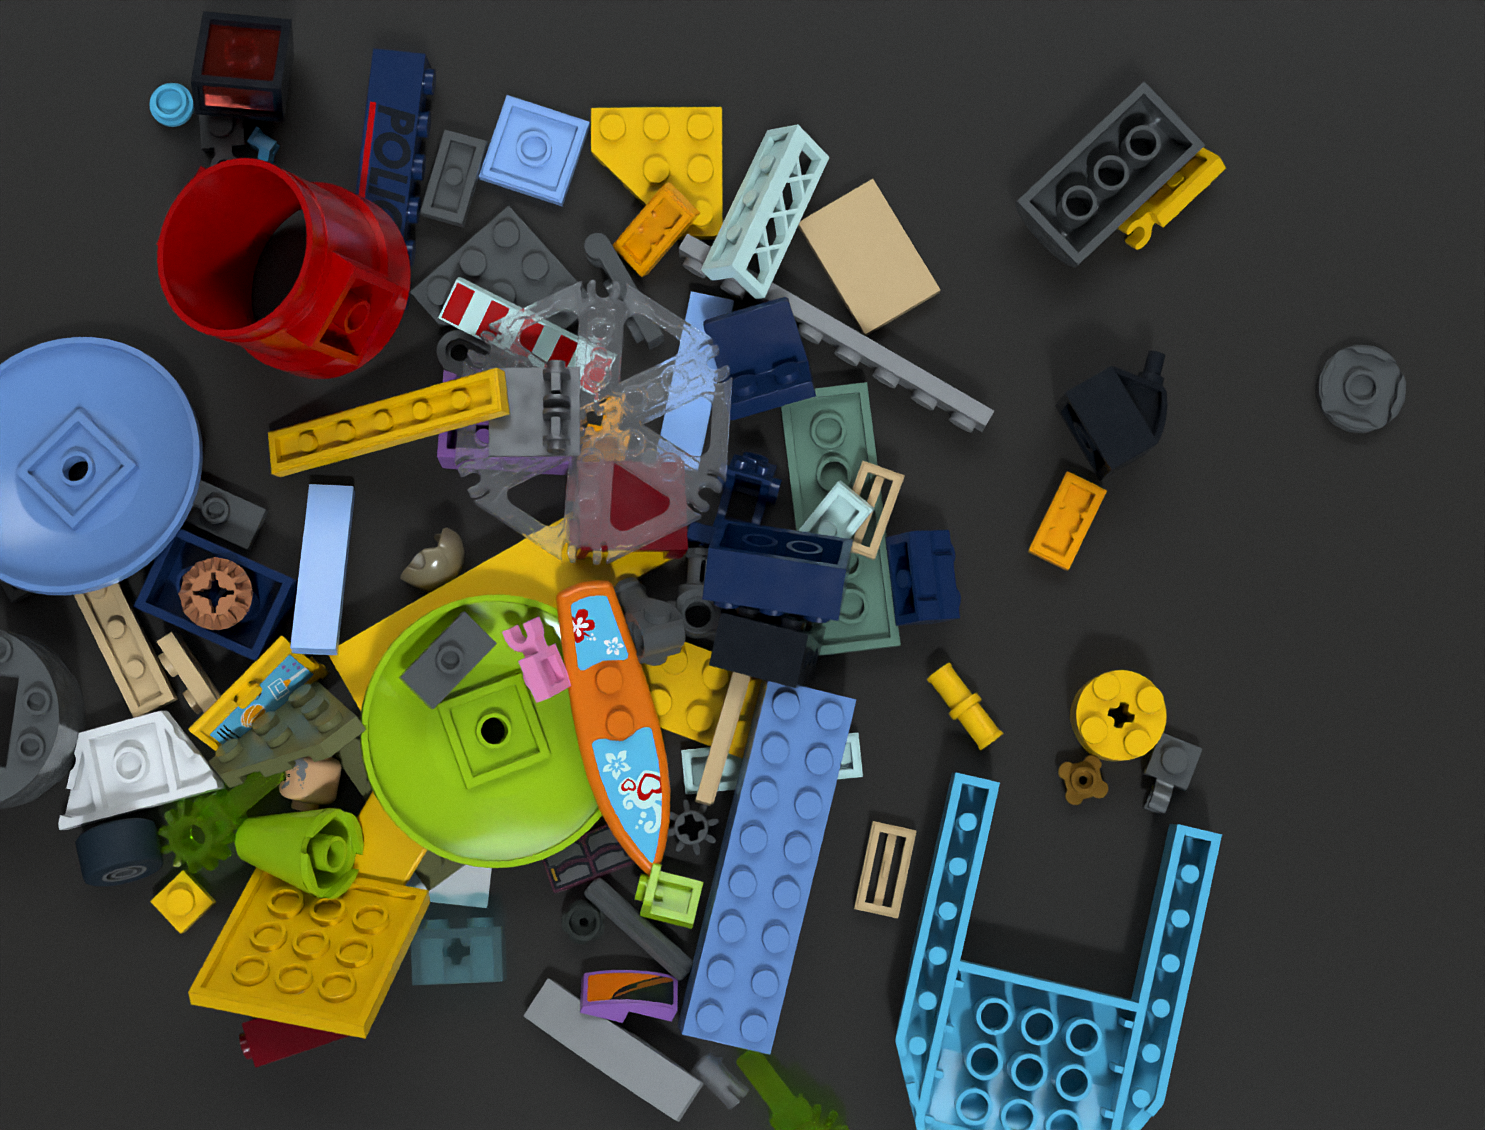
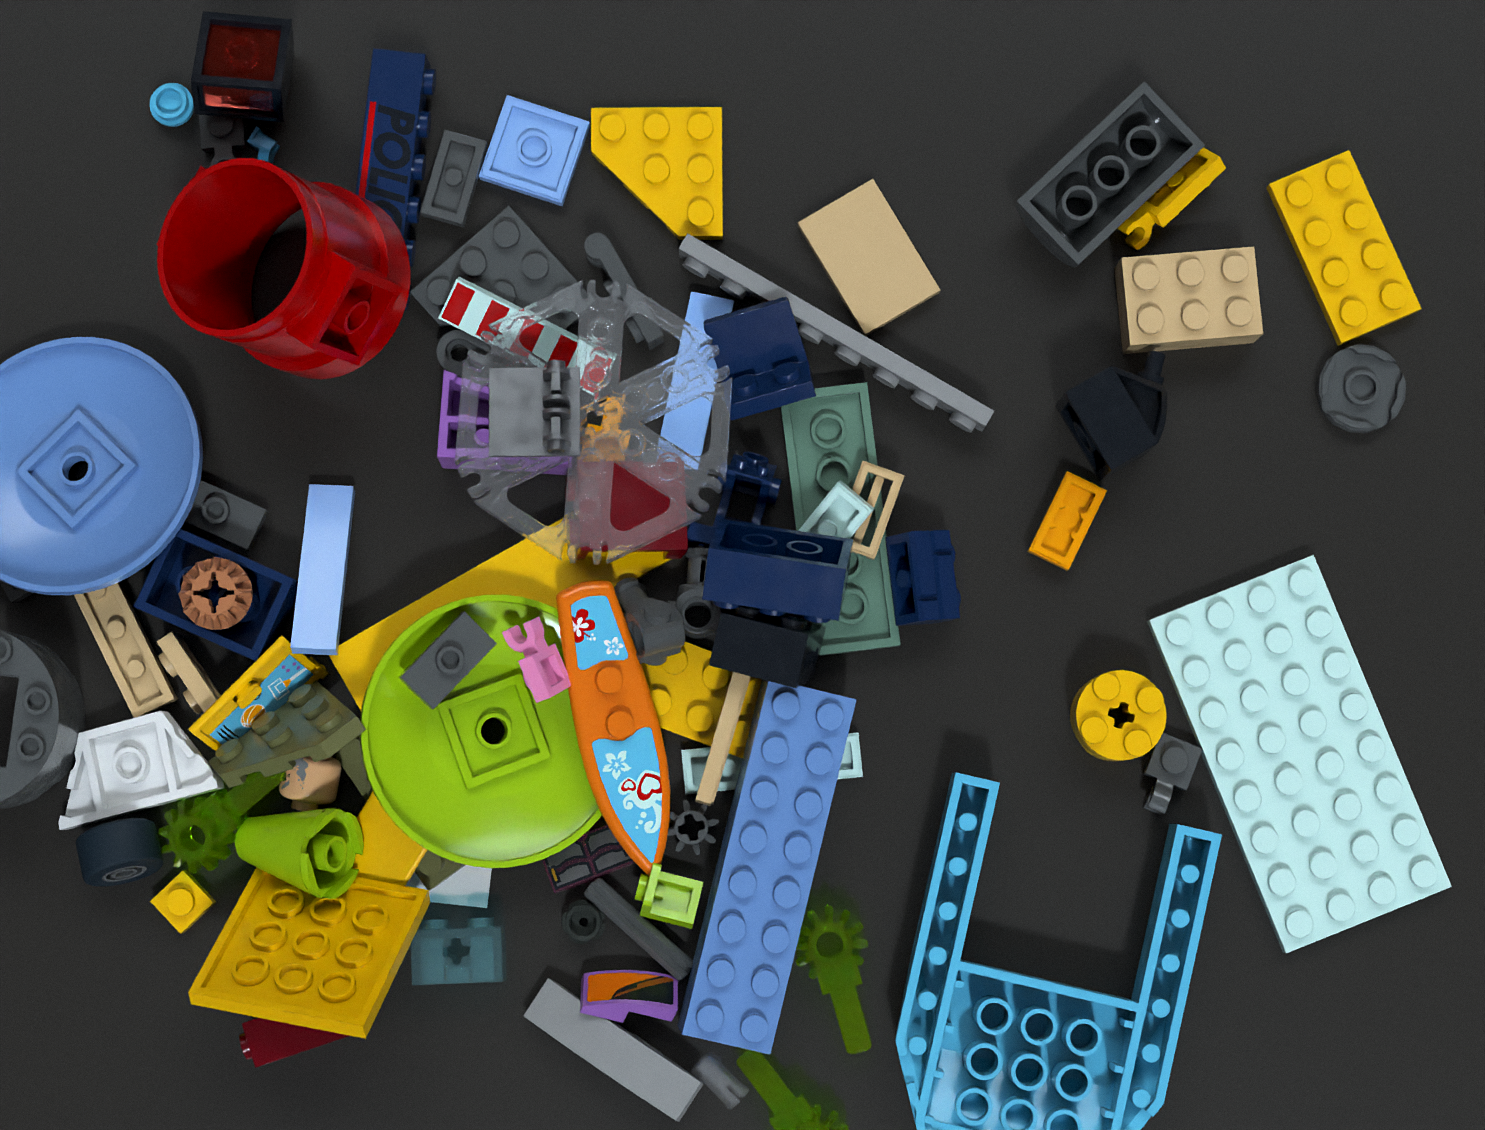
yellow tile [268,368,510,477] -> none
dark tan hair [400,527,465,592] -> none
light orange plate [613,182,700,277] -> none
light aqua fence [701,124,830,299] -> none
tan tile [854,821,916,918] -> none
yellow pin [927,662,1004,751] -> none
pearl gold plate [1058,755,1108,805] -> none
none -> clear neon green gear [795,905,872,1054]
none -> tan brick [1114,246,1263,354]
none -> light aqua plate [1147,555,1452,953]
none -> yellow plate [1266,150,1422,346]

